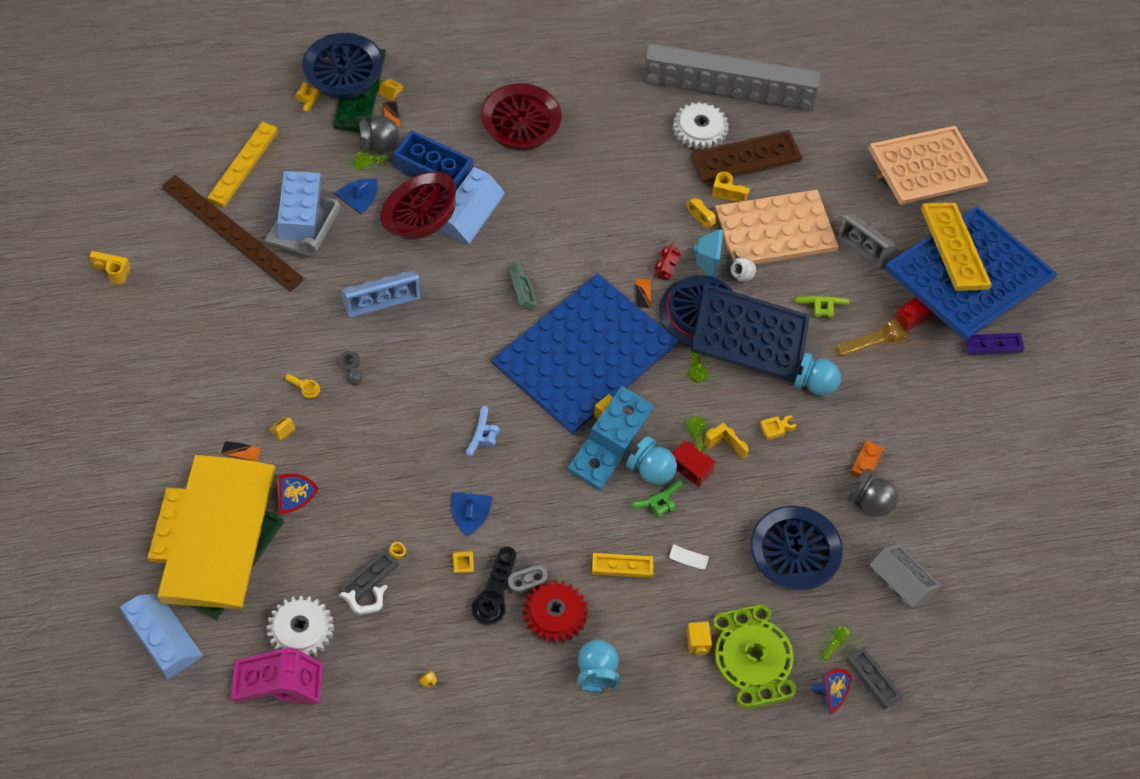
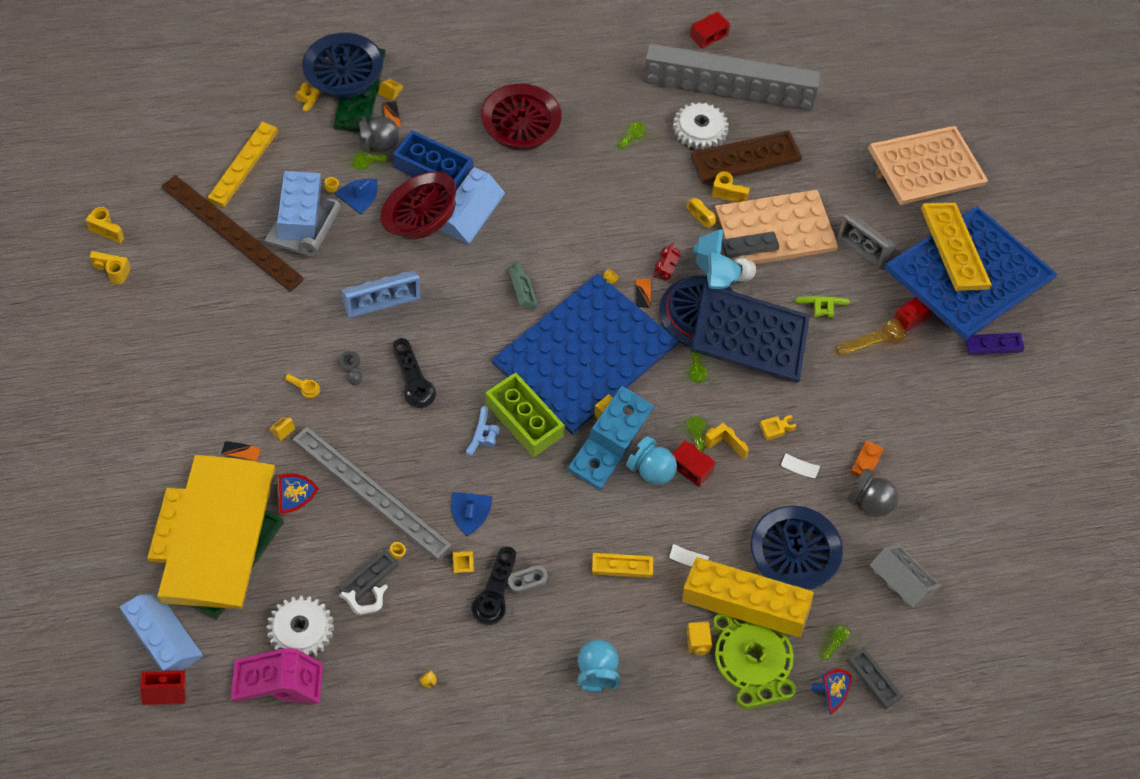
red gear [523,580,588,644] -> none
bright green piece [630,480,682,518] -> none
medium azure tile [794,353,841,396] -> none
none -> yellow plate [85,207,124,244]
none -> red brick [140,670,186,705]
none -> light grey plate [293,427,452,561]
none -> yellow hinge [324,177,339,193]
none -> black beam [393,338,436,408]
none -> lime brick [485,372,565,458]
none -> yellow hinge [603,269,619,285]
none -> clear neon green plate [617,122,646,150]
none -> yellow brick [682,557,814,638]
none -> red brick [690,11,730,49]
none -> medium azure brick [707,252,741,289]
none -> dark grey plate [721,231,779,258]
none -> white sticker [781,454,820,478]

